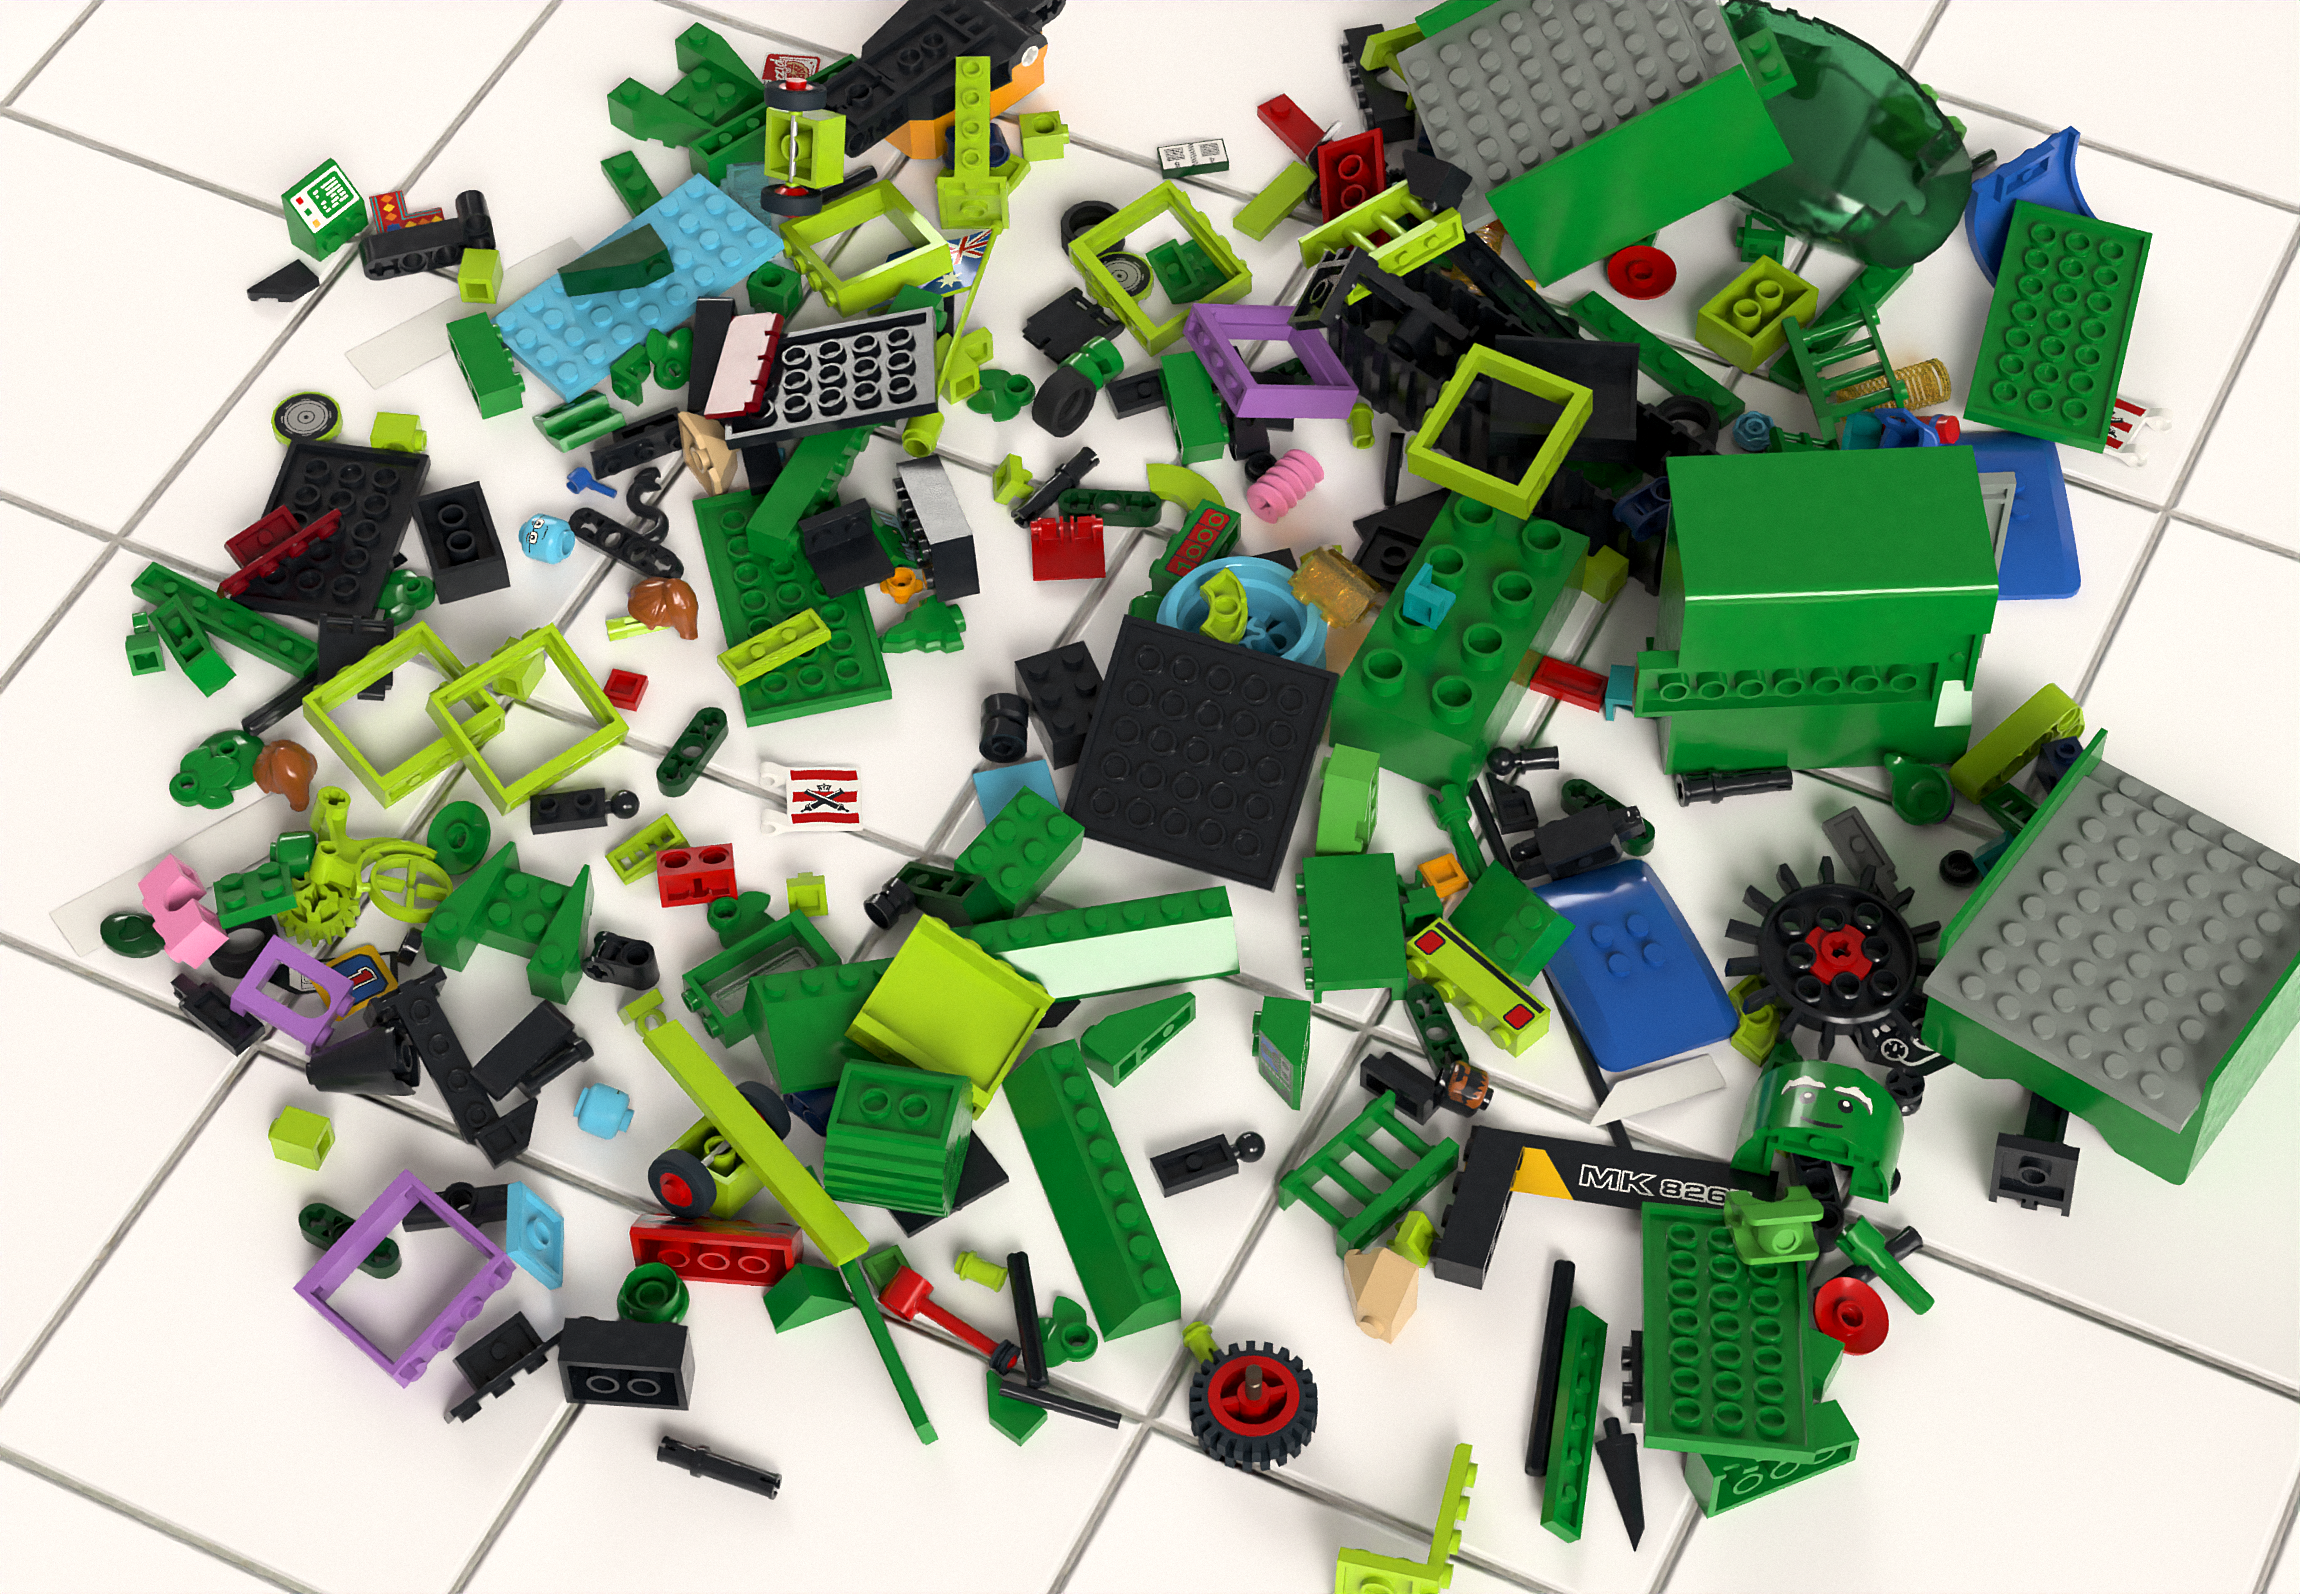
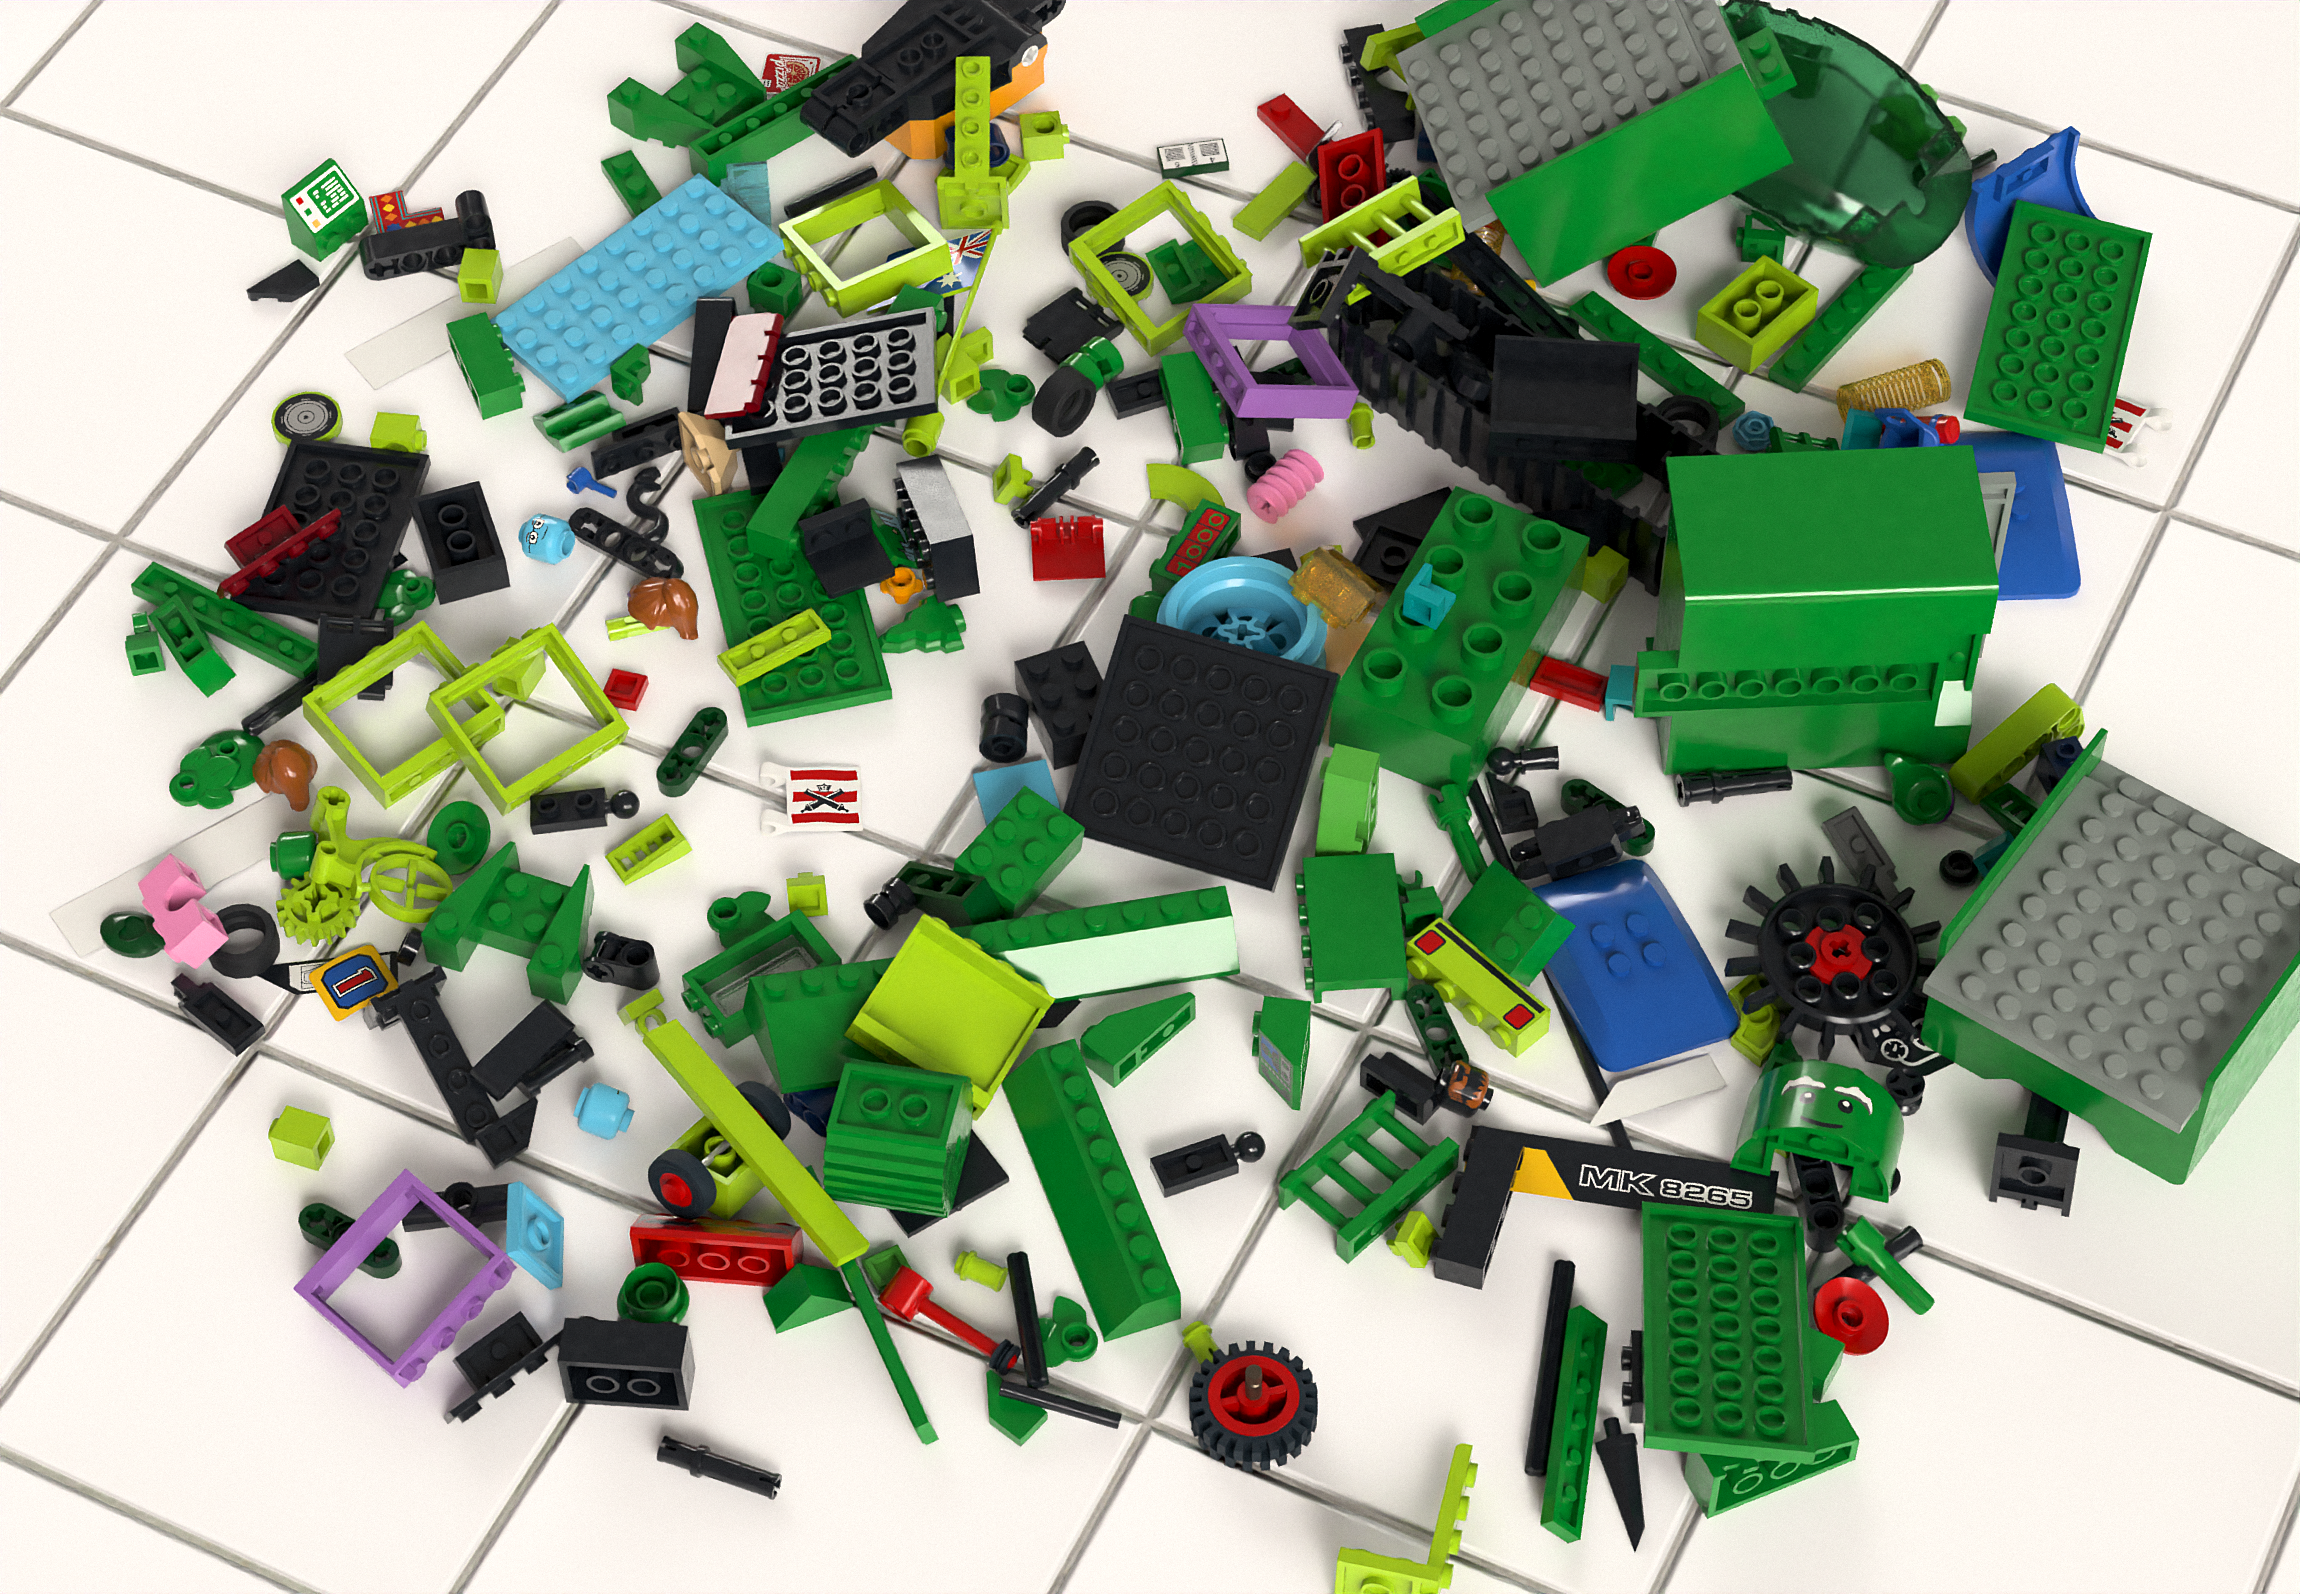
green plate [213,862,298,930] -> none
medium lavender panel [230,935,356,1057] -> none
black cone [306,1018,421,1096] -> none
dark green slope [557,223,675,297] -> none
green plate [645,327,694,391] -> none
red brick [656,843,738,908] -> none
brick [760,78,846,218] -> none
dark green beam [1058,488,1162,528] -> none
lime tile [1199,567,1248,645] -> none
tan slope [1343,1247,1419,1344] -> none
black piece [1384,432,1406,507] -> none
black slope [1402,148,1473,215] -> none
lime window [1404,343,1593,521] -> none
light orange tile [1417,852,1469,899] -> none
dark blue piece [1612,476,1670,542] -> none
bright green piece [1723,1185,1824,1265] -> none
green fence [1782,293,1909,442] -> none

